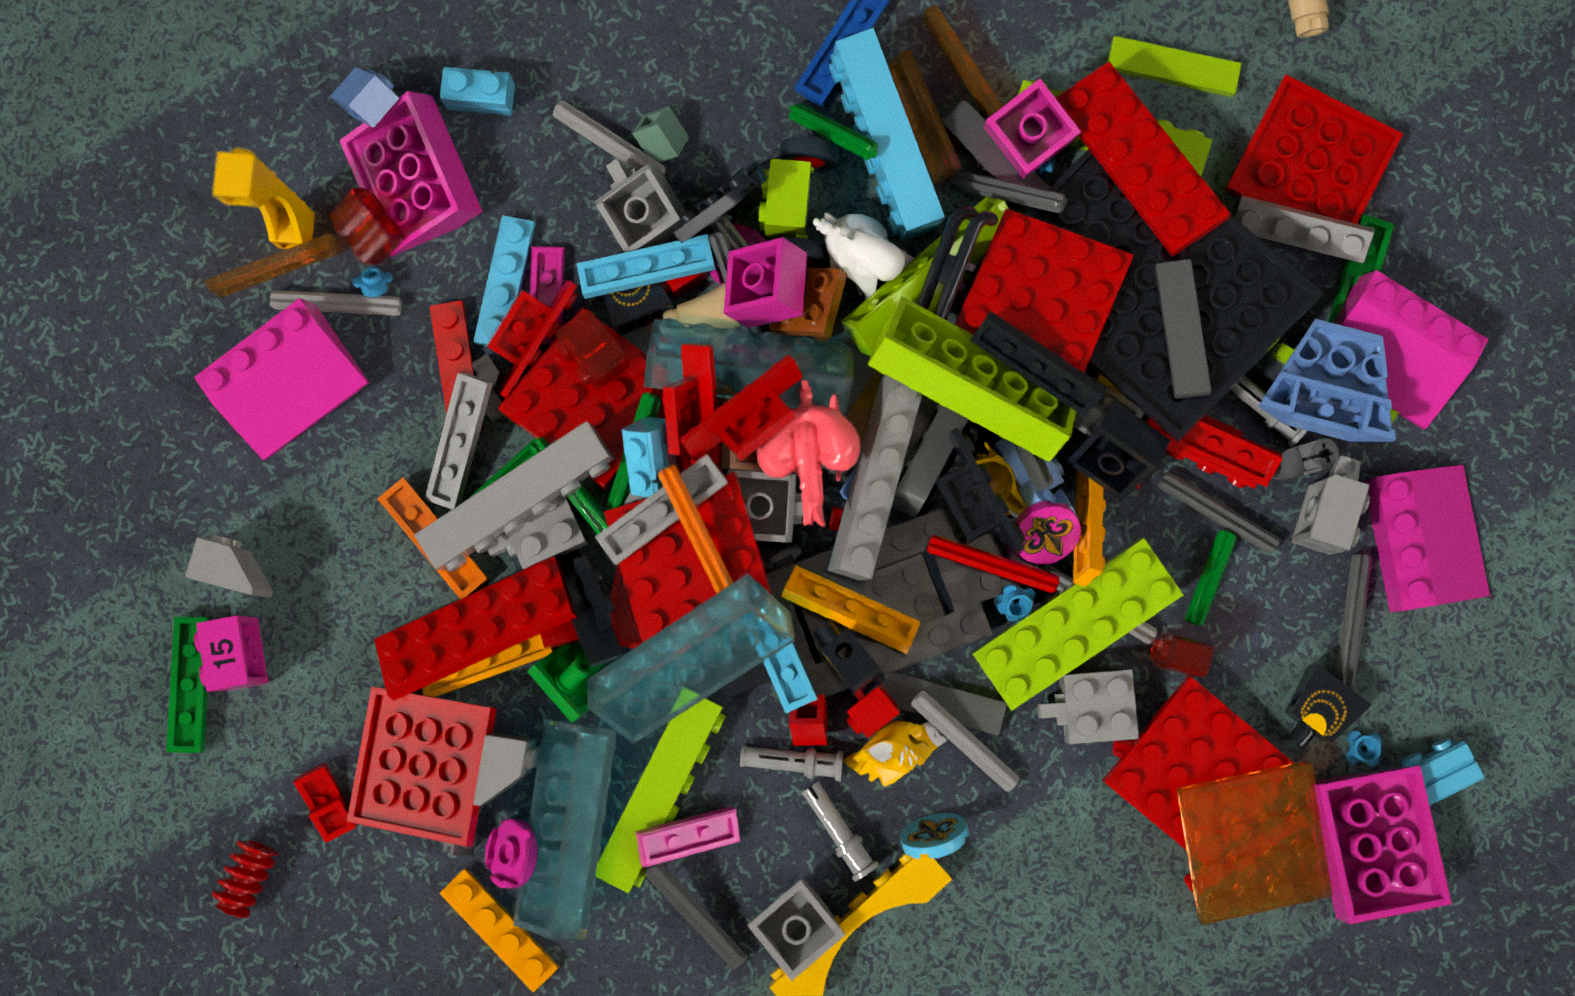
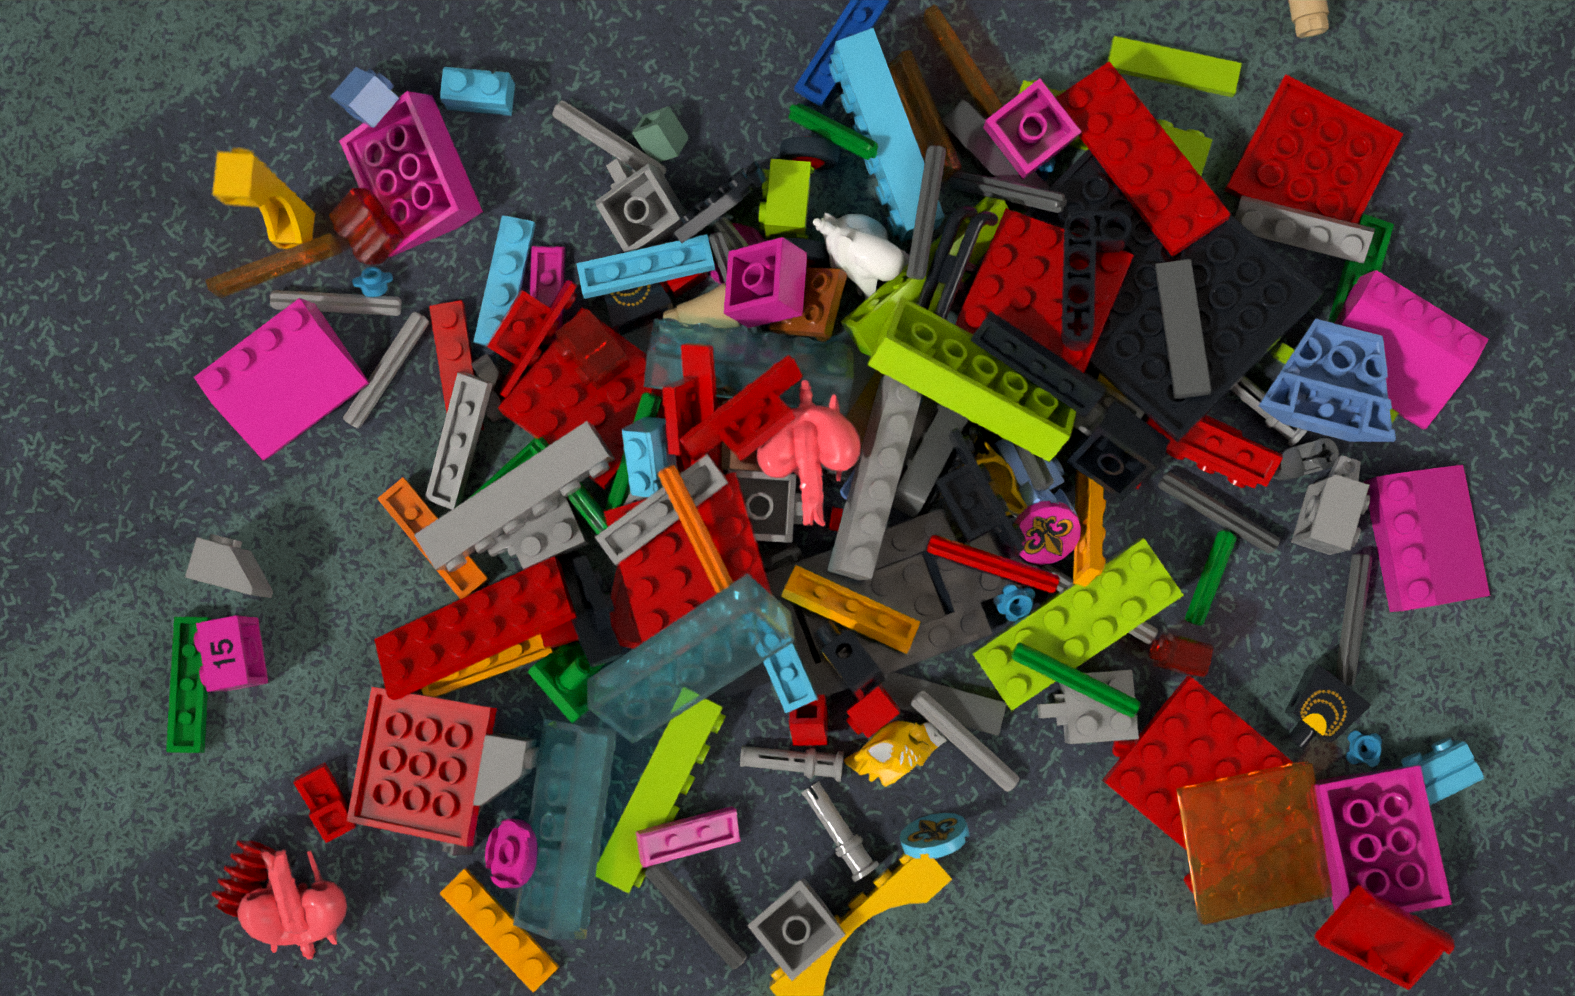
none -> coral hair [238,850,347,960]
none -> light grey axle [343,312,429,428]
none -> dark grey axle [907,145,946,280]
none -> green axle [1011,642,1140,718]
none -> black beam [1061,211,1132,351]
none -> red container [1314,885,1455,990]

